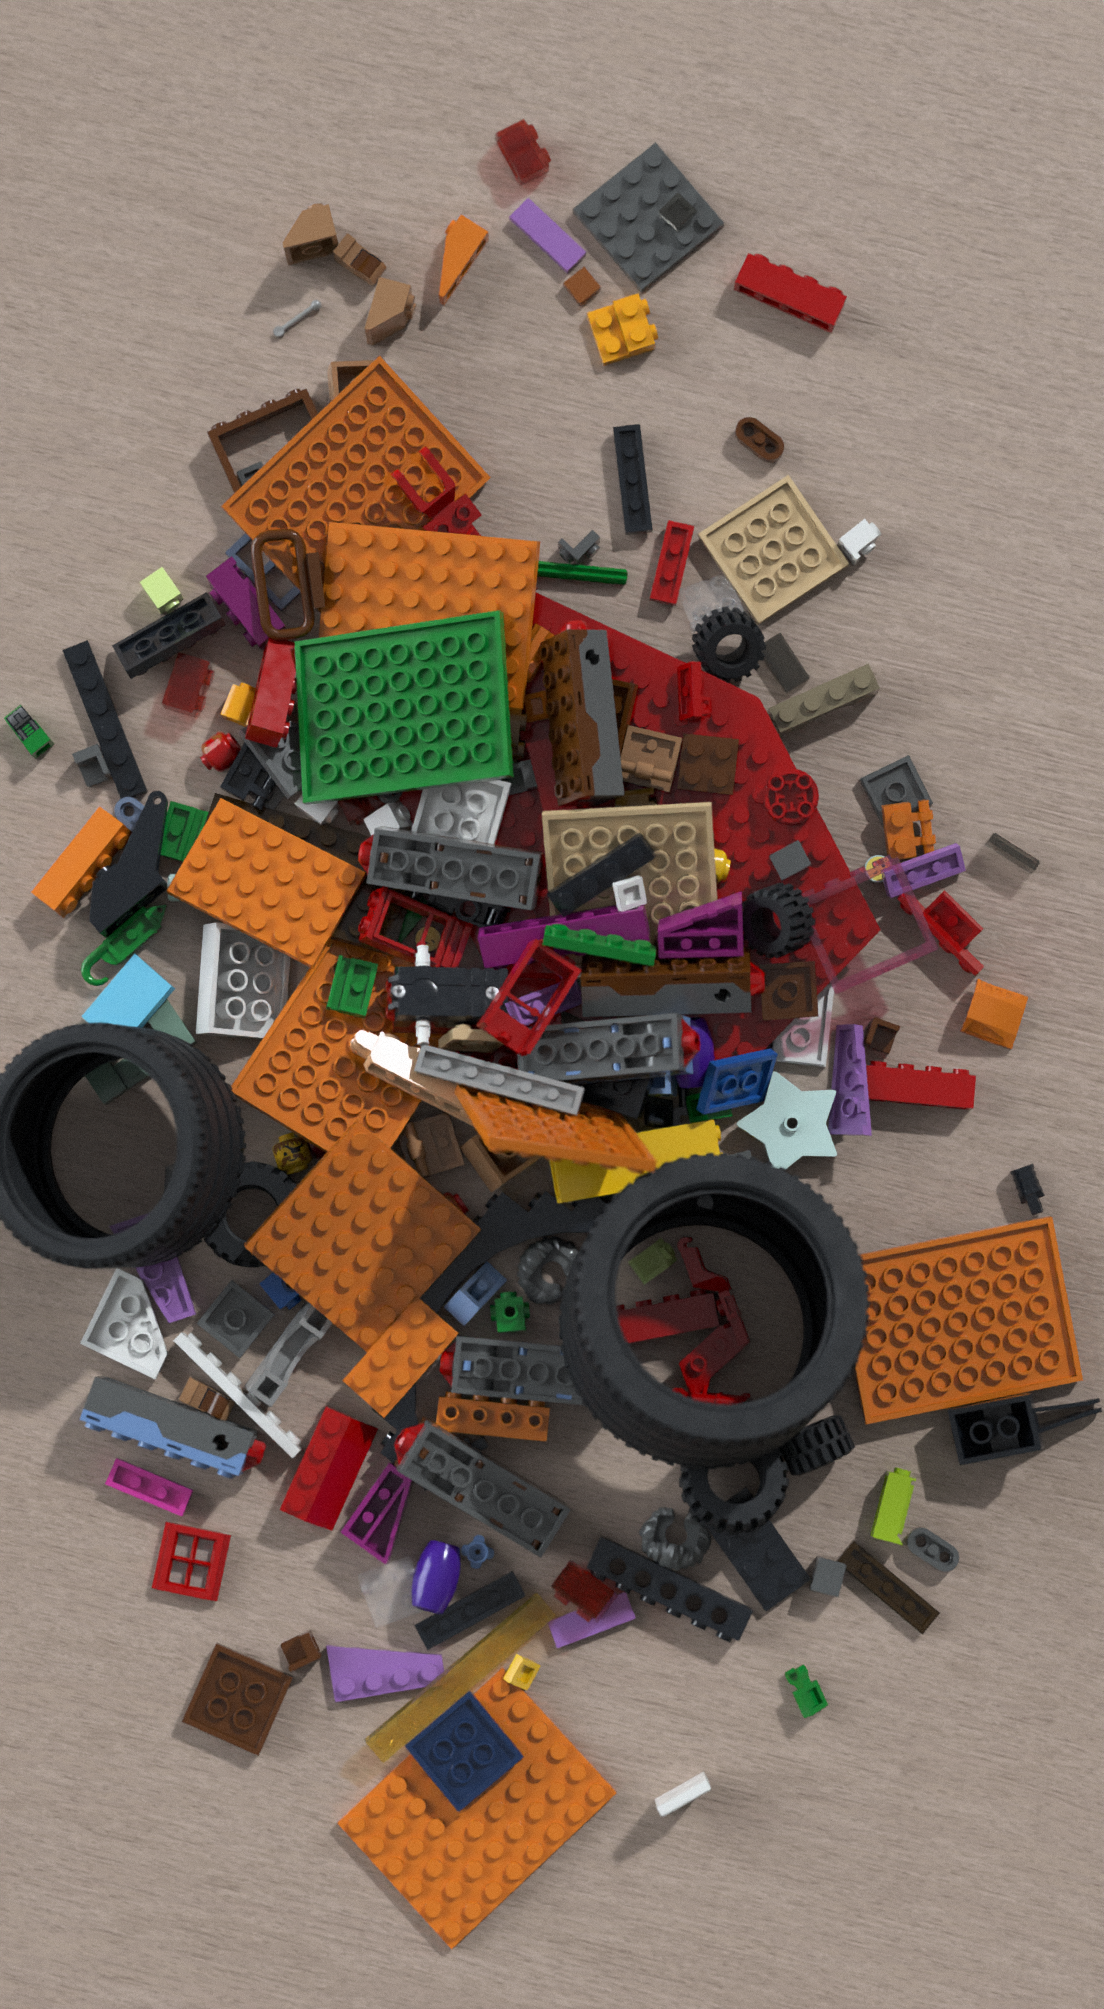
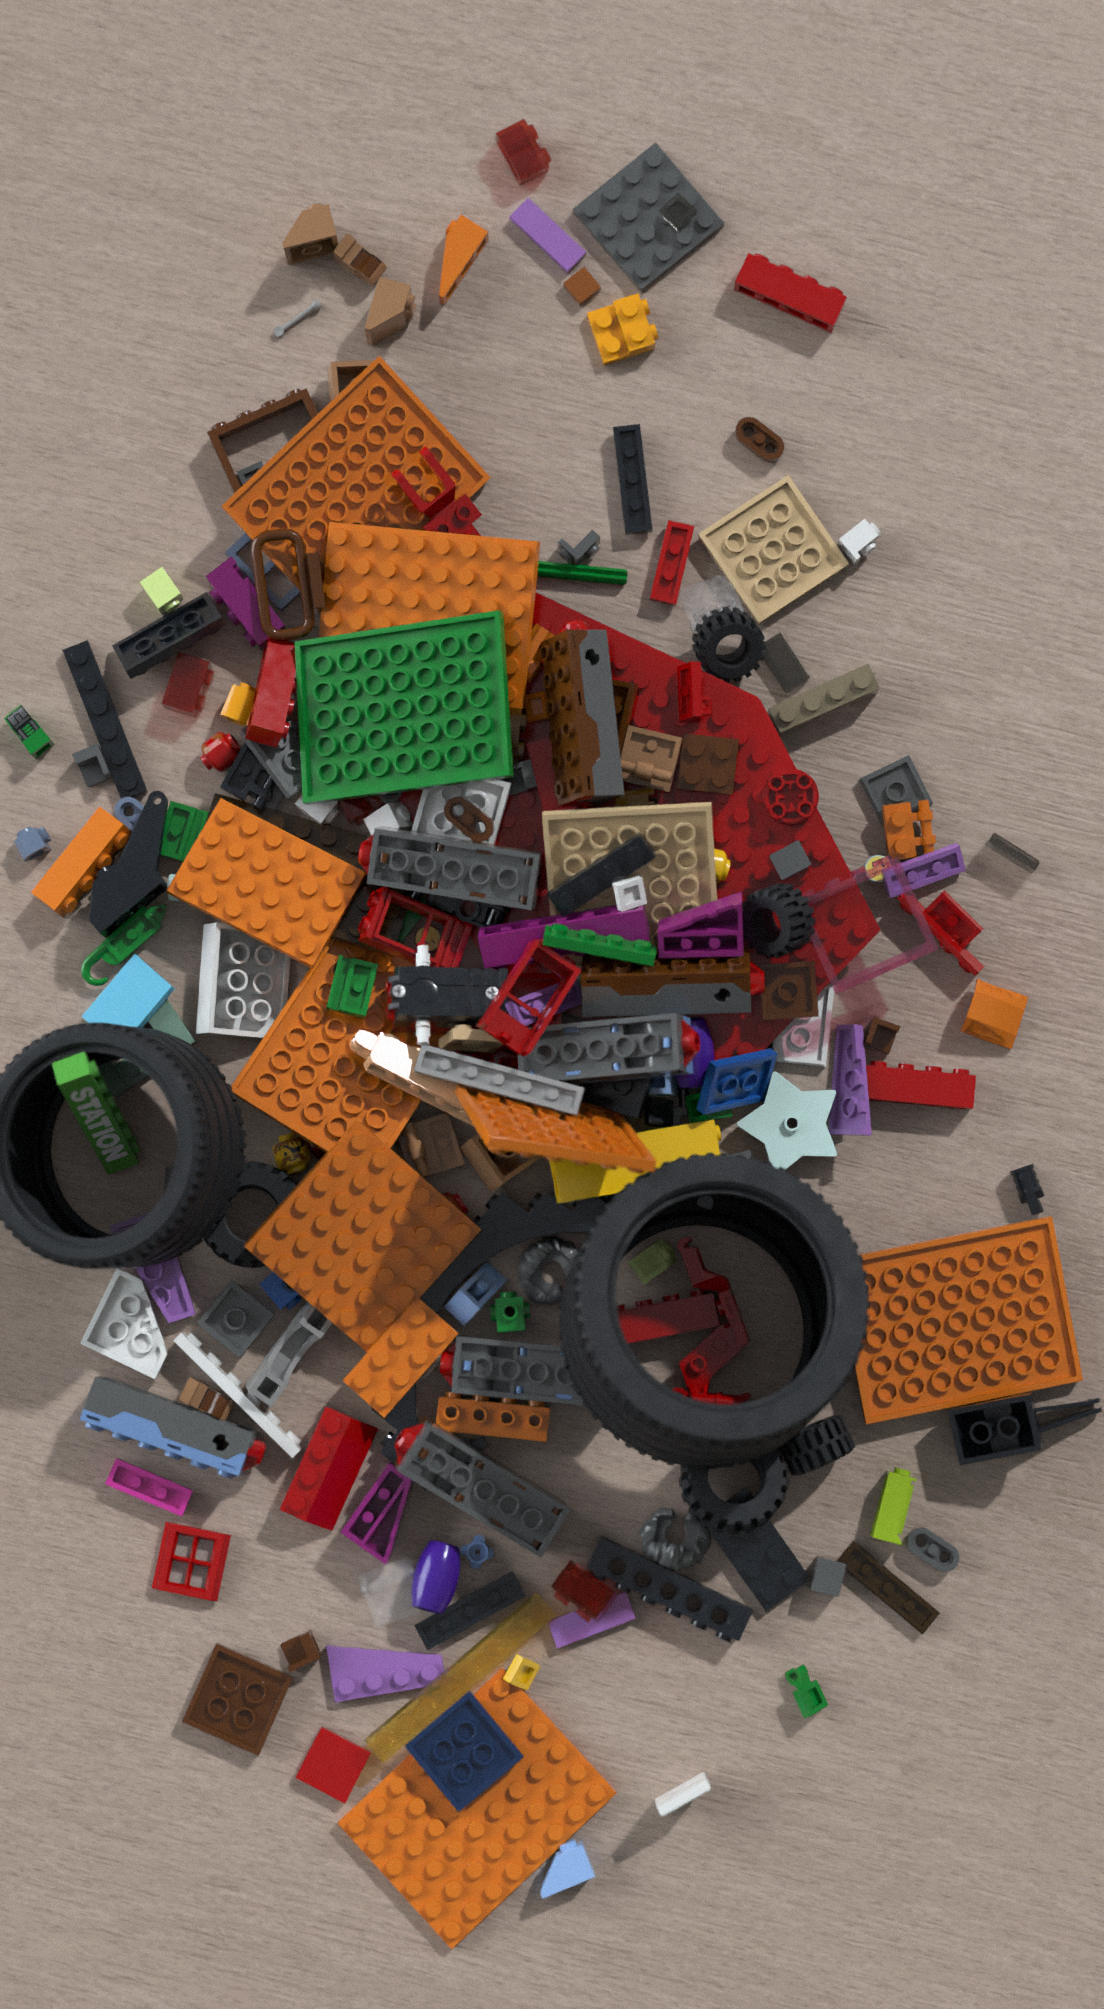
none -> sand blue plate [14,827,51,862]
none -> bright green brick [52,1051,140,1175]
none -> red tile [295,1726,371,1804]
none -> reddish brown plate [444,796,494,842]
none -> light blue slope [540,1839,595,1899]

